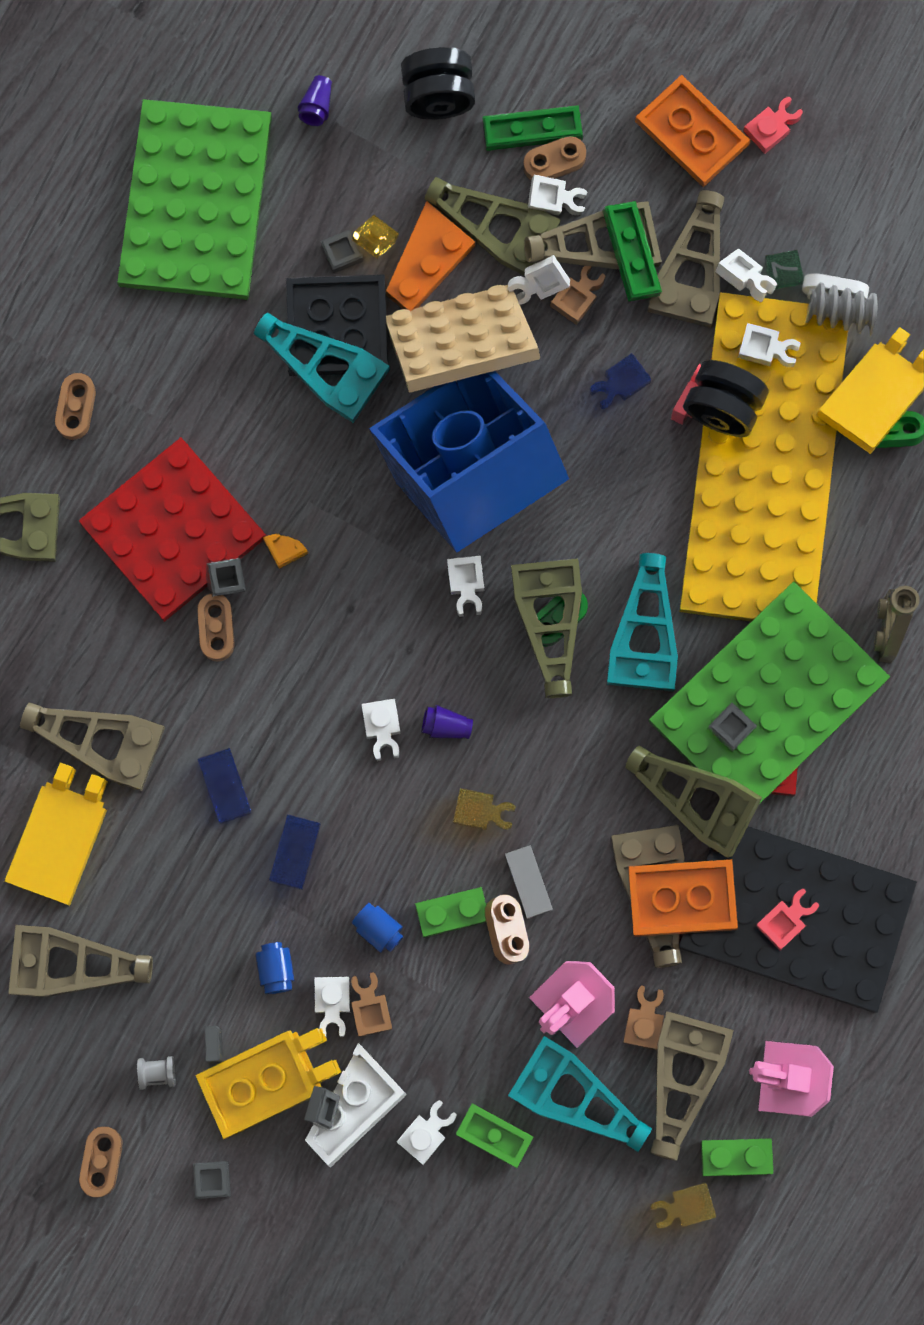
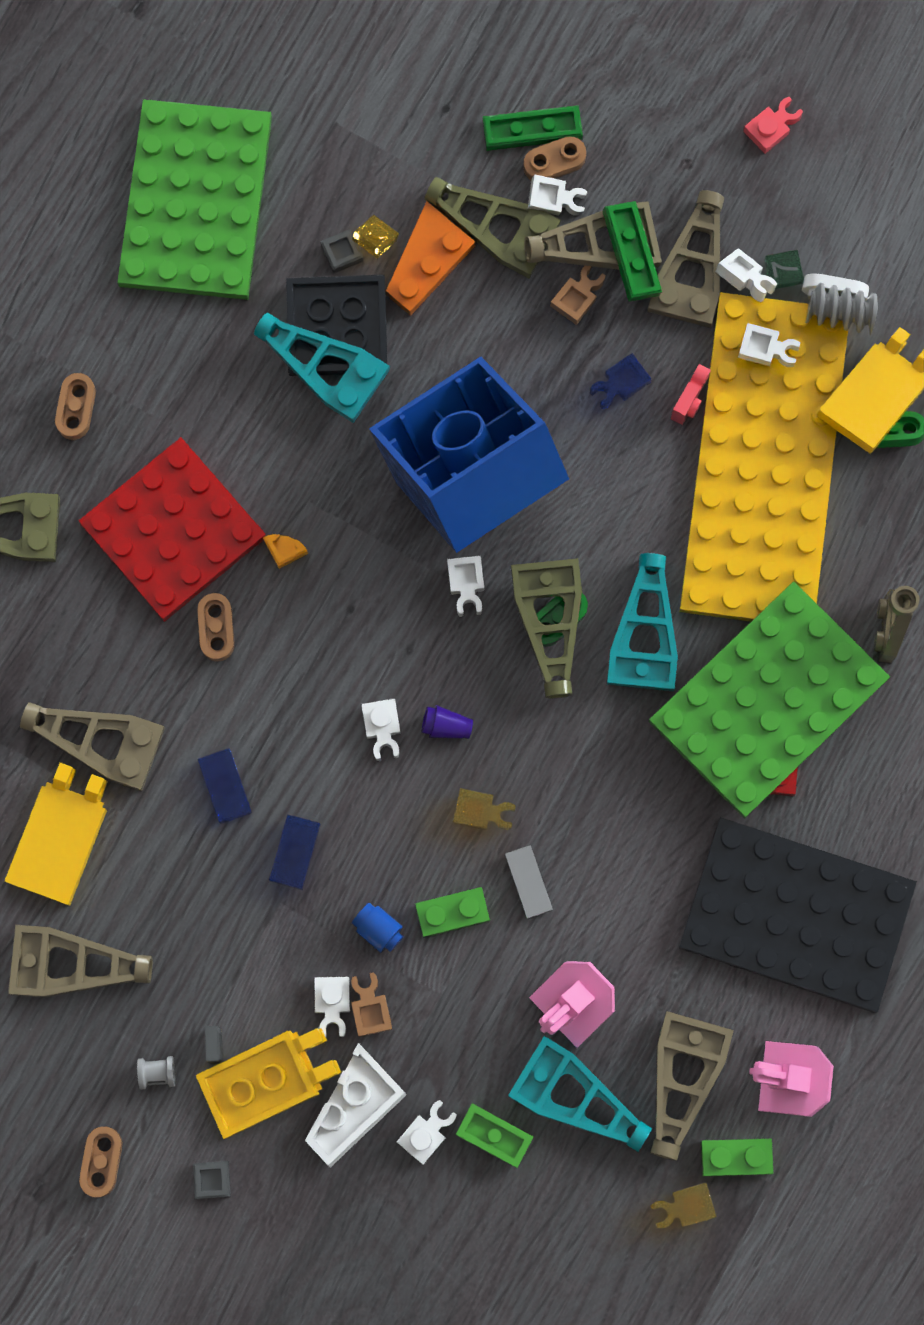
dark grey slope [206,558,246,597] -> none
blue brick [255,942,295,995] -> none
dark purple cone [297,75,332,126] -> none
dark grey tile [304,1086,340,1130] -> none
tan plate [386,285,540,393] -> none
black wheel [401,47,475,120] -> none
plate [485,895,529,965] -> none
white plate [508,255,570,305] -> none
dark tan plate [611,825,685,968] -> none
medium nougat plate [623,986,664,1050] -> none
olive plate [626,746,762,858] -> none
orange plate [629,859,738,937] -> none
orange plate [635,75,750,187] -> none
black wheel [683,360,769,437] -> none
dark grey tile [707,703,757,752] -> none
coral plate [756,889,819,951] -> none

